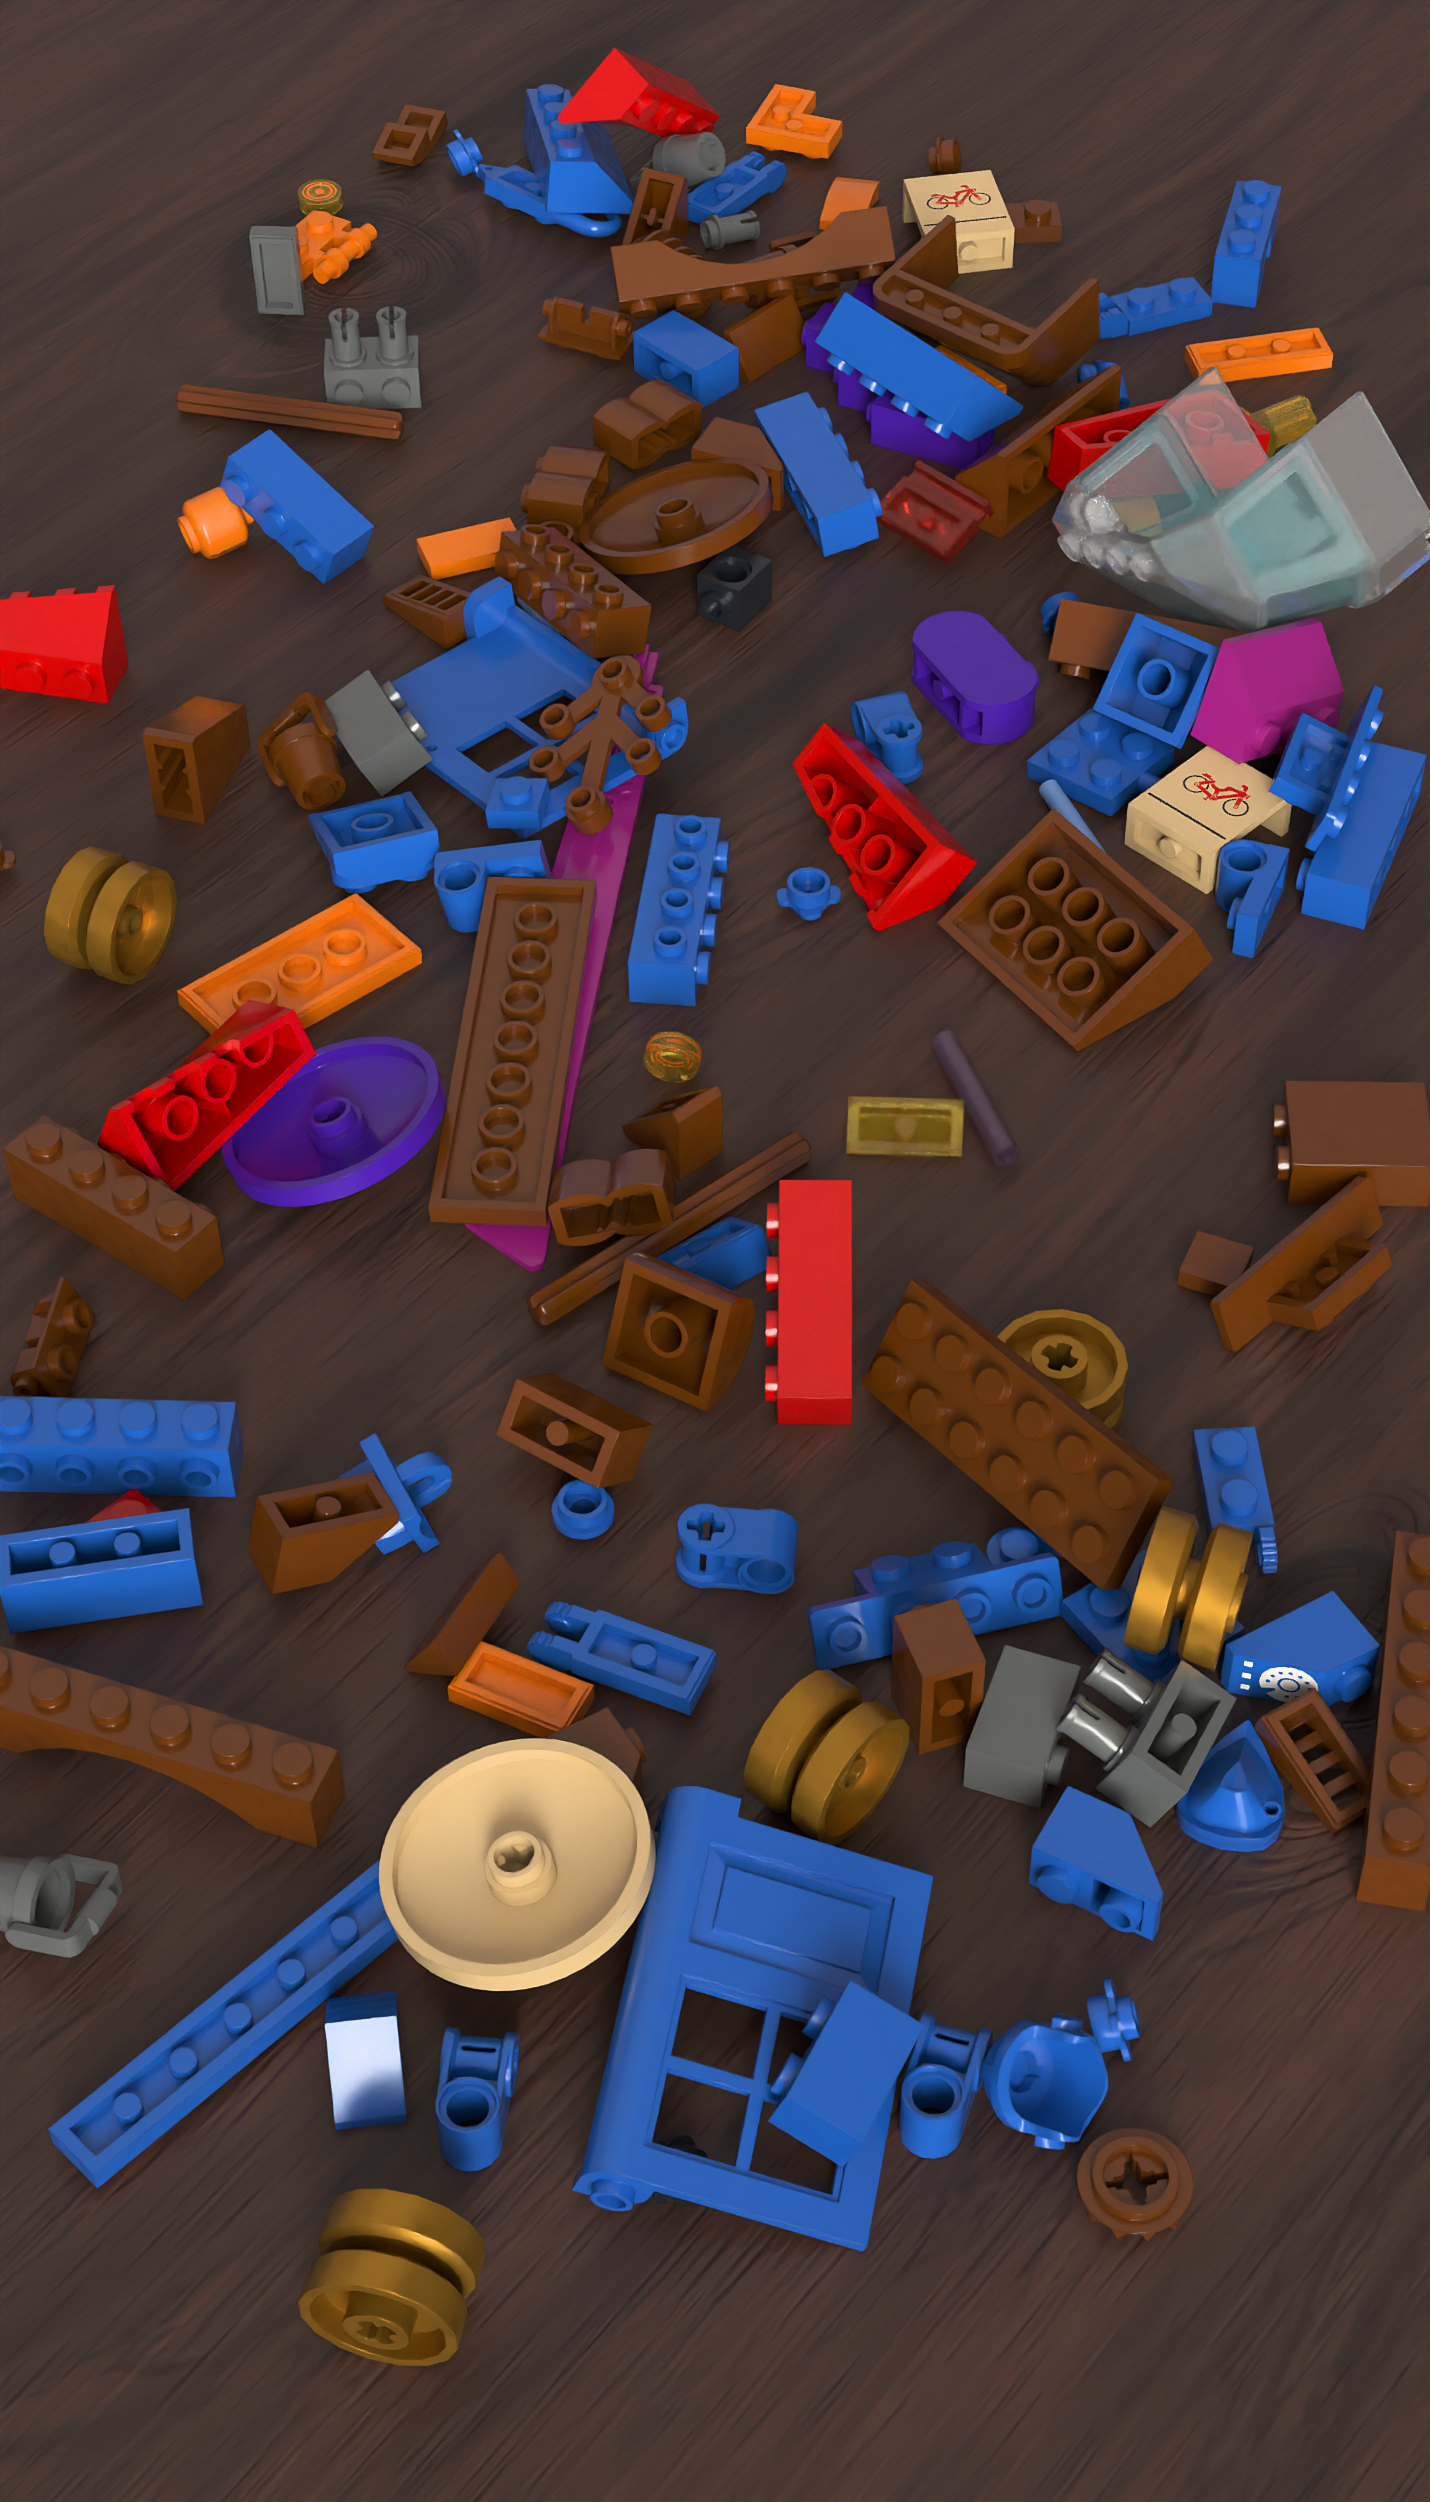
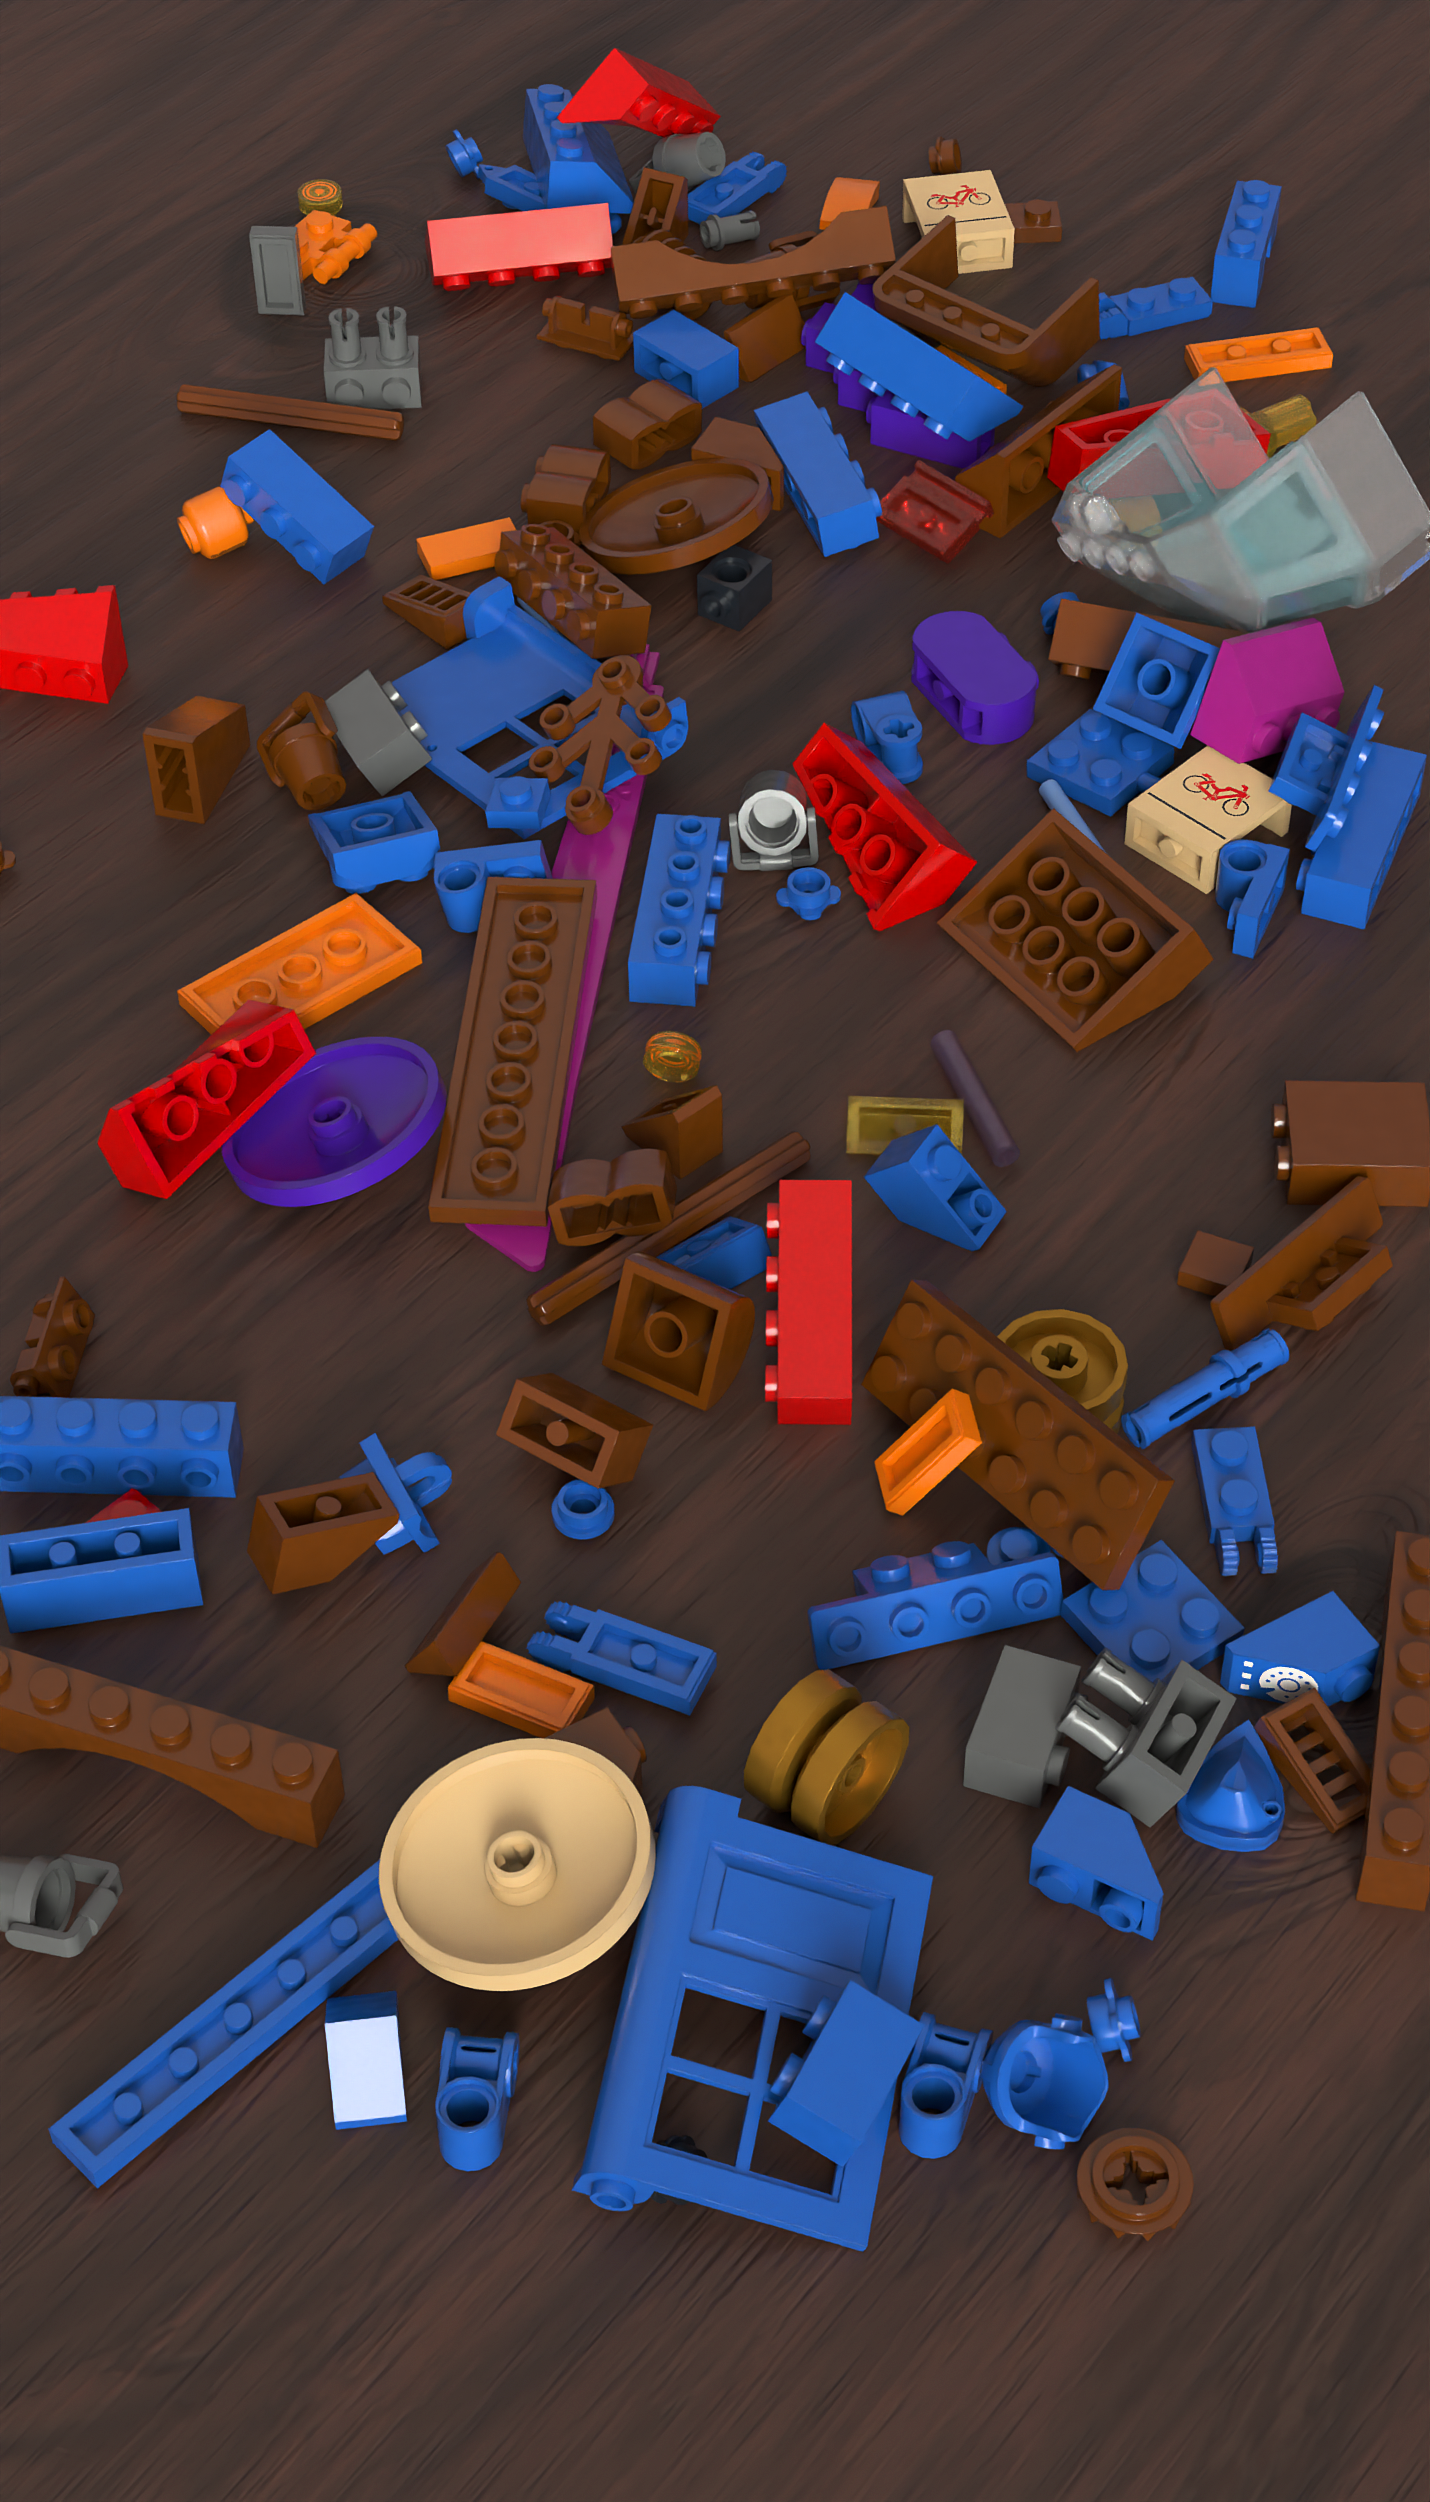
reddish brown brick [3,1115,225,1300] -> none
pearl gold wheel [44,846,177,985] -> none
pearl gold wheel [298,2189,485,2366] -> none
reddish brown slope [372,104,448,167] -> none
blue piece [675,1504,799,1594] -> none
orange plate [746,84,843,159] -> none
reddish brown brick [891,1598,986,1755] -> none
pearl gold wheel [1124,1506,1253,1673] -> none
none -> wedge [425,203,613,291]
none -> dark grey piece [729,770,819,871]
none -> blue slope [864,1124,1007,1251]
none -> orange tile [874,1388,982,1516]
none -> blue pin [1121,1328,1290,1449]

